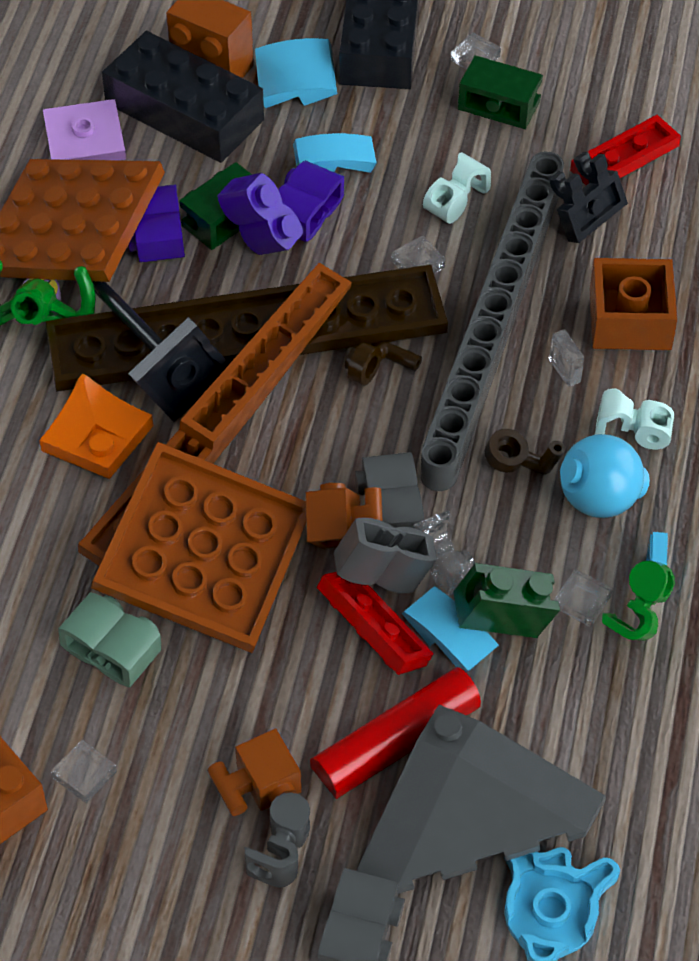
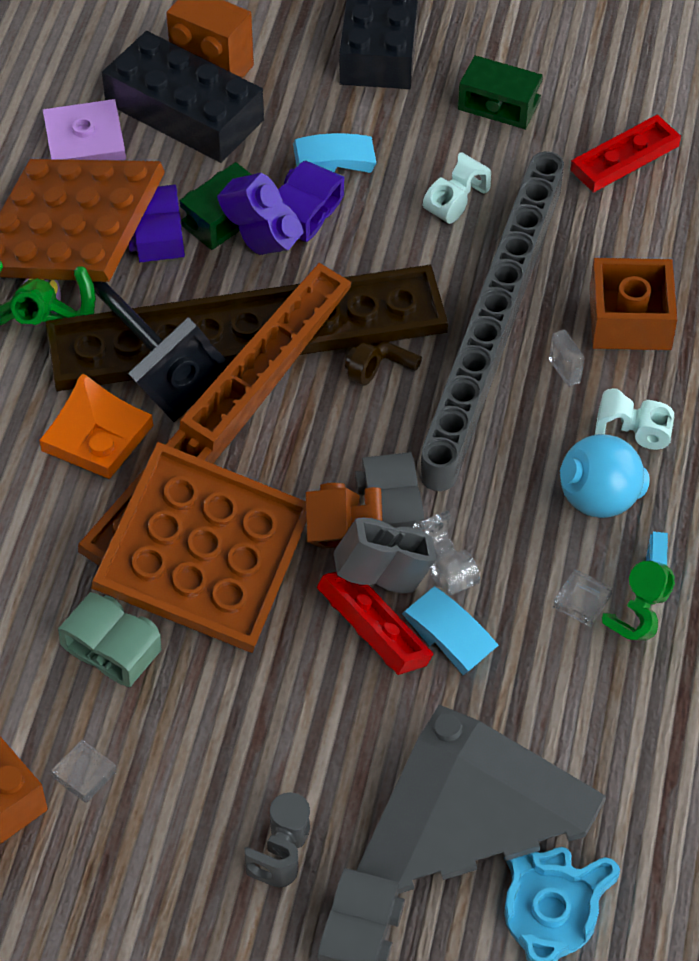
dark orange brick [207,728,301,816] -> none
medium azure slope [255,38,337,108] -> none
red brick [310,667,481,799] -> none
clear tile [392,235,446,273] -> none
clear tile [451,32,501,69] -> none
dark green brick [453,563,560,638] -> none
dark brown plate [485,429,565,475] -> none
black plate [548,152,628,243] -> none

